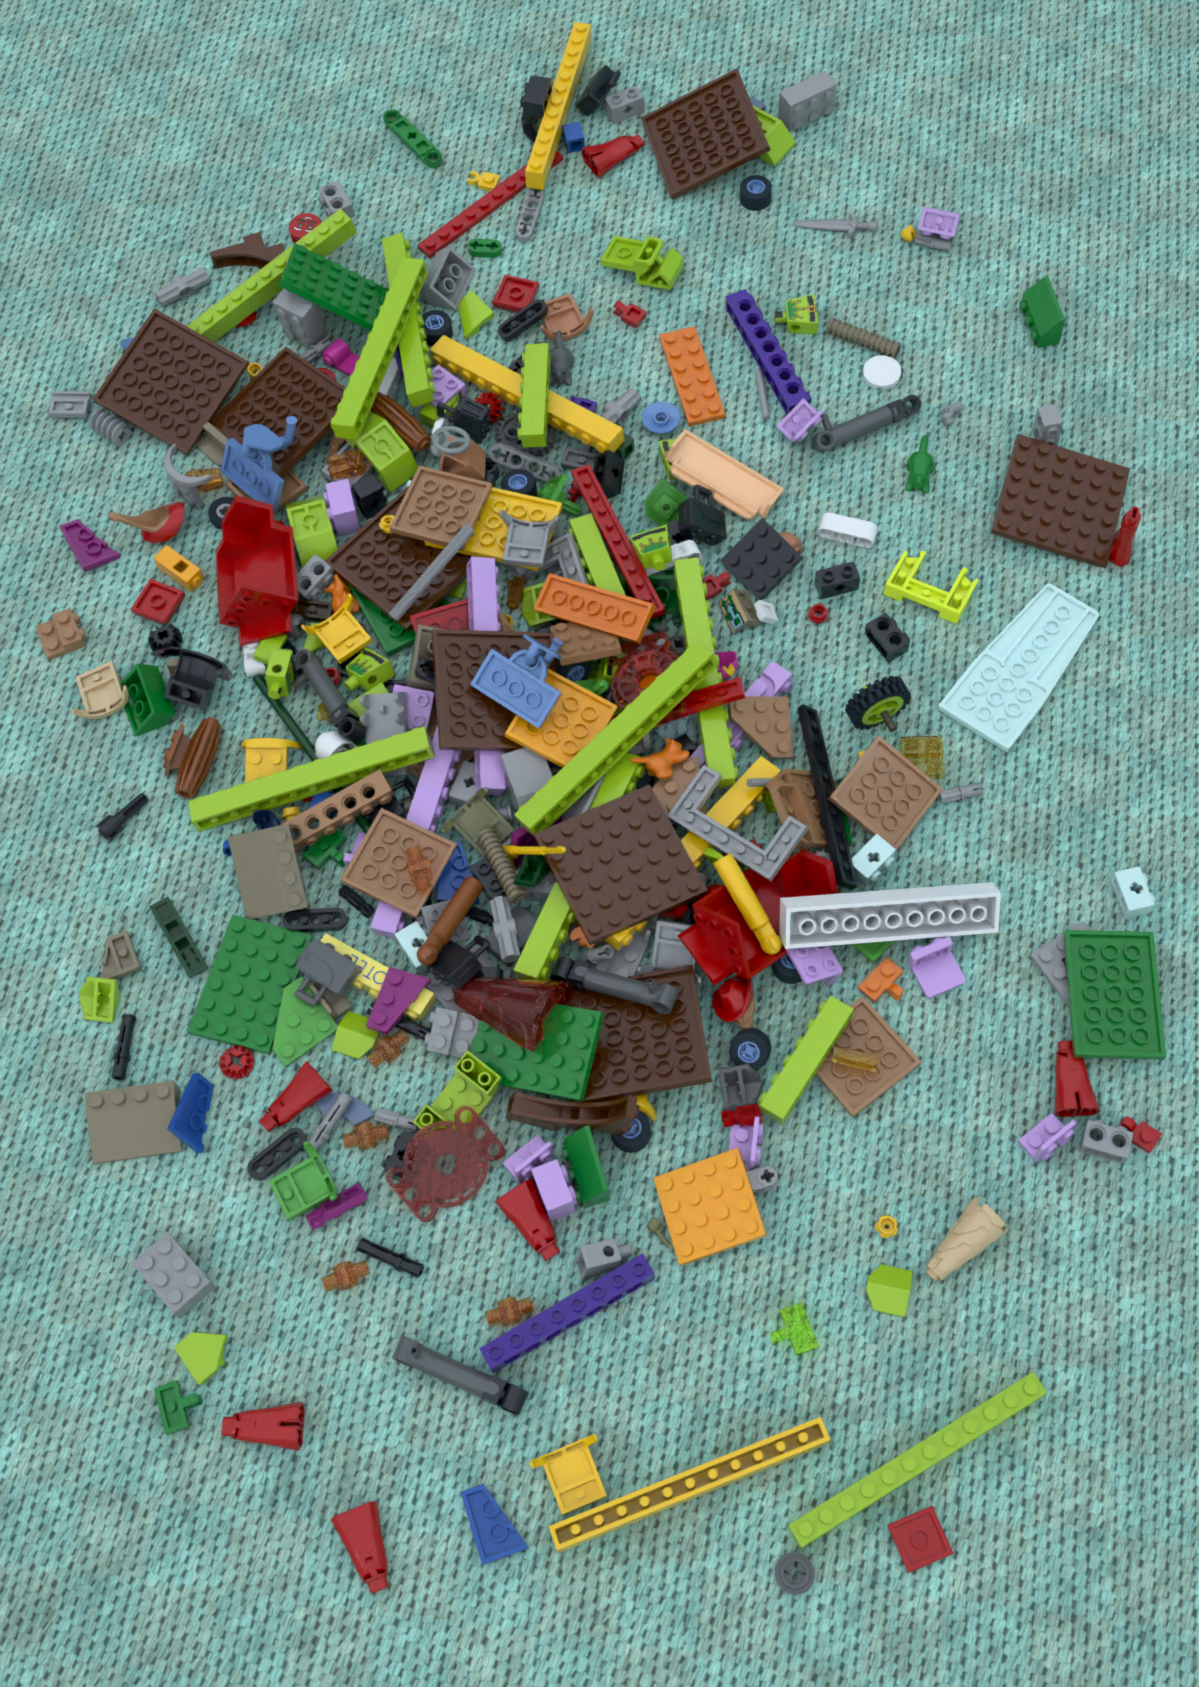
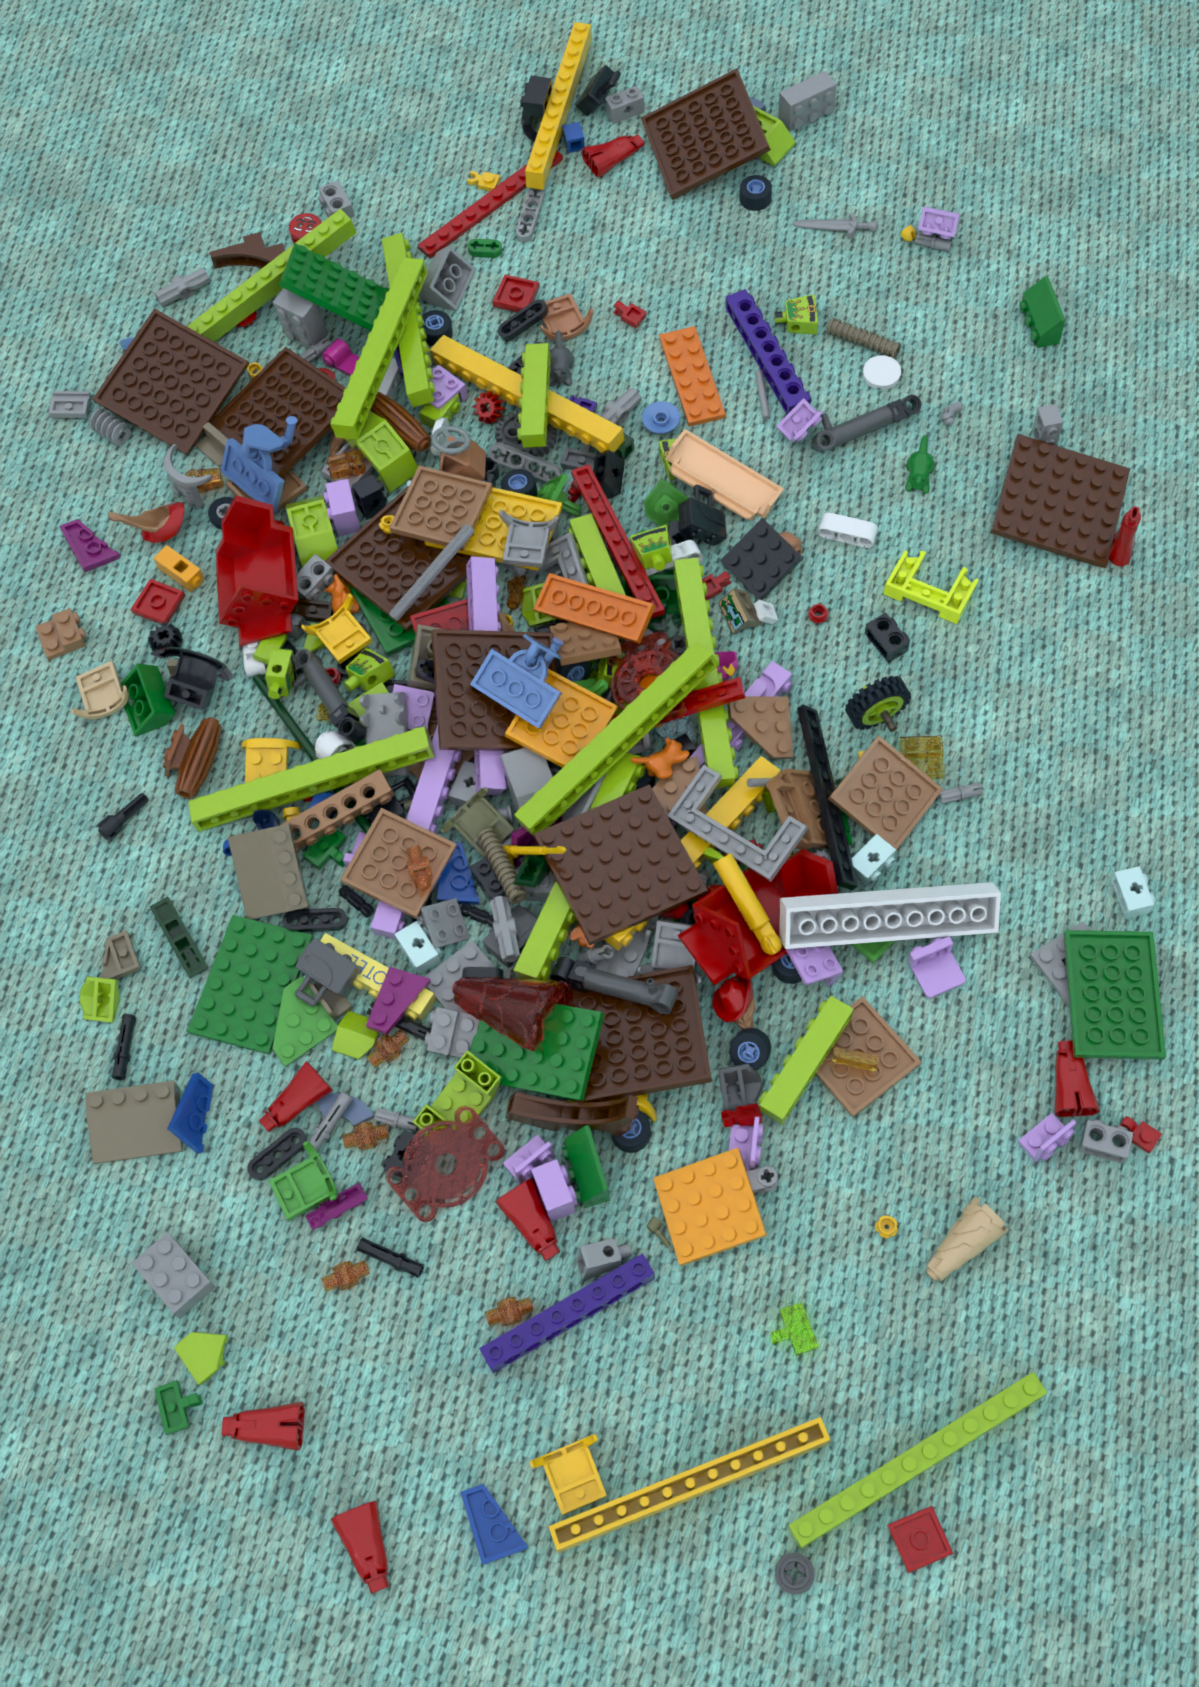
red gear [219,1045,255,1079] -> none
green piece [383,109,443,168] -> none
dark grey piece [392,1336,529,1416] -> none
dark orange piece [417,877,483,965] -> none
black piece [426,935,491,990] -> none
black piece [436,396,491,444] -> none
lime slope [458,290,494,340] -> none
lime piece [600,236,684,290] -> none
black brick [814,561,860,600] -> none
orange plate [858,957,904,1003] -> none
lime slope [866,1264,913,1317] -> none
light aqua wing [938,584,1099,752] -> none

